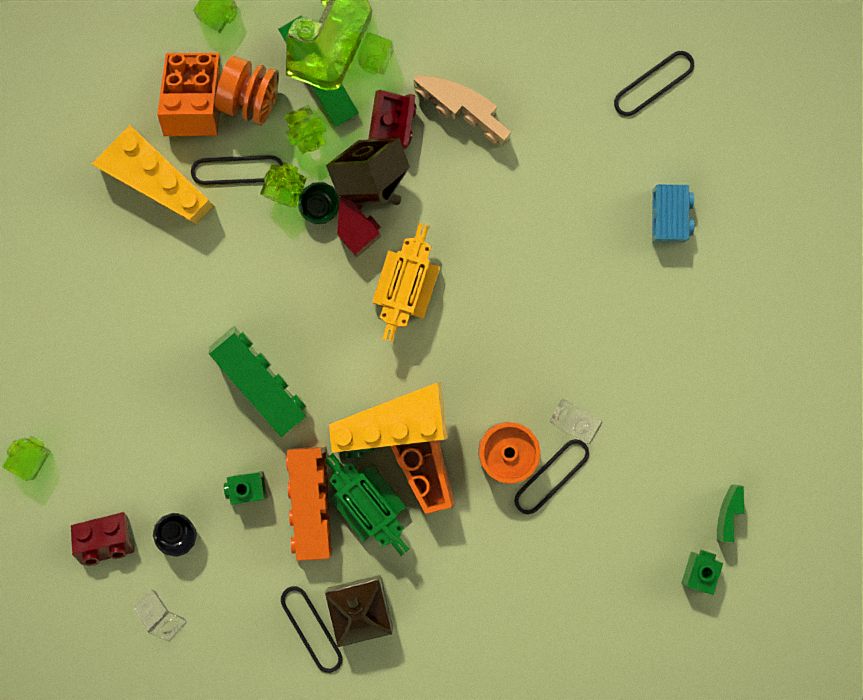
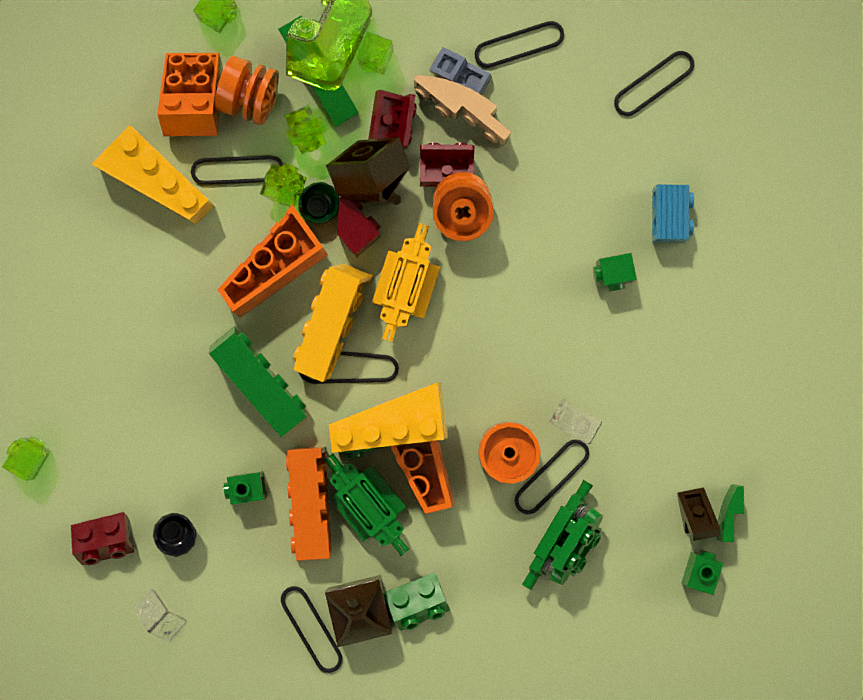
none -> orange wedge [218,205,328,318]
none -> yellow wedge [293,263,373,382]
none -> black piece [298,351,399,384]
none -> bracket [384,572,450,630]
none -> dark red bracket [420,142,475,187]
none -> sand blue slope [429,47,492,95]
none -> orange wheel [433,172,493,241]
none -> black piece [474,21,564,68]
none -> green piece [522,480,603,590]
none -> green brick [593,253,637,292]
none -> dark brown slope [677,487,721,541]

